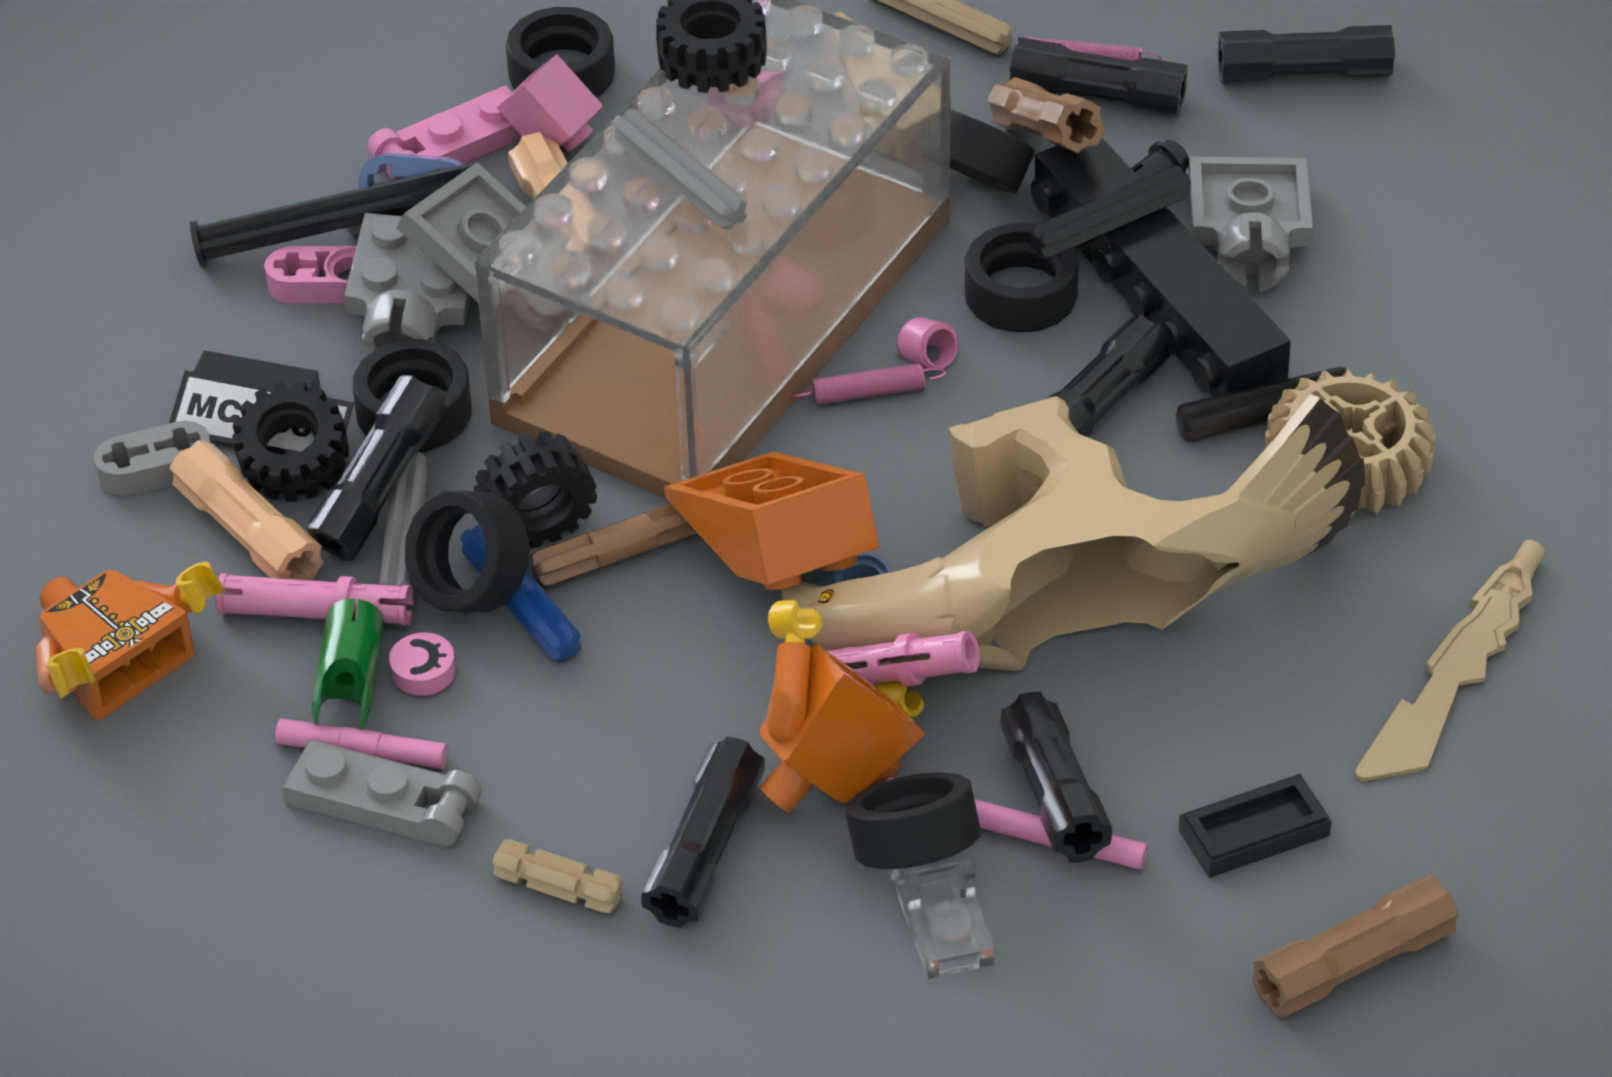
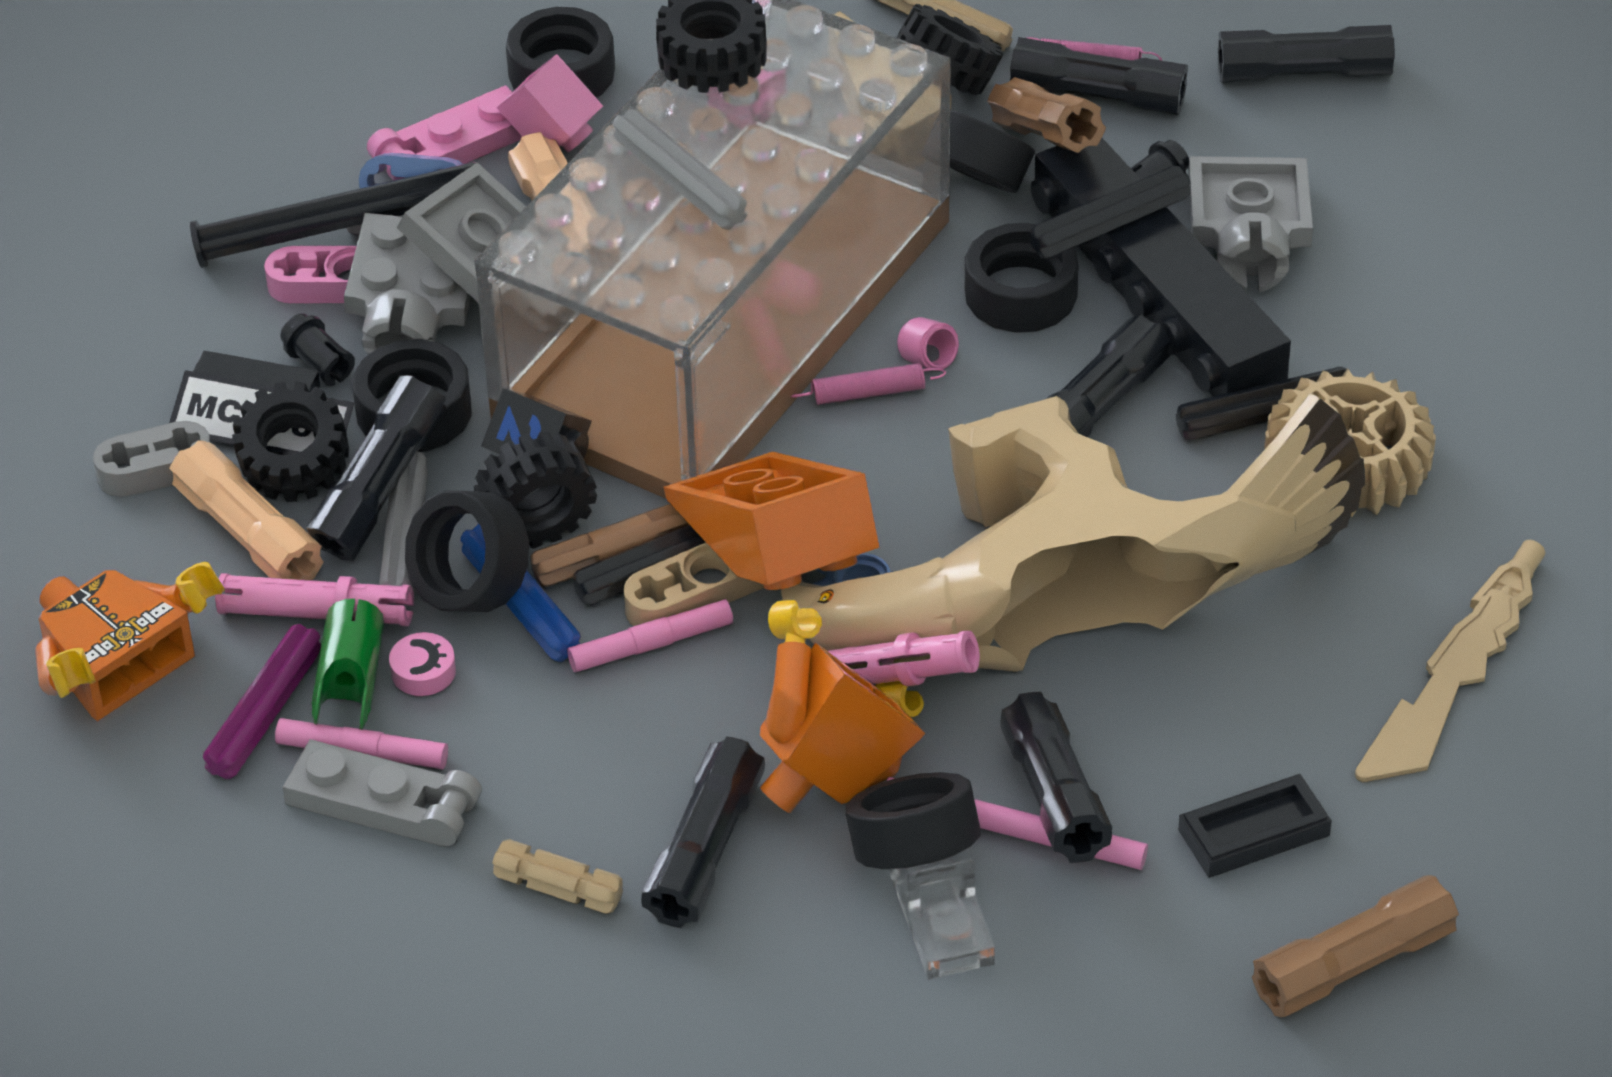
none -> magenta axle [203,624,321,780]
none -> black pin [280,313,355,386]
none -> black brick [481,388,592,459]
none -> bright pink piece [567,599,733,673]
none -> black axle [573,524,706,606]
none -> tan beam [624,543,764,626]
none -> black tyre [893,4,1004,95]

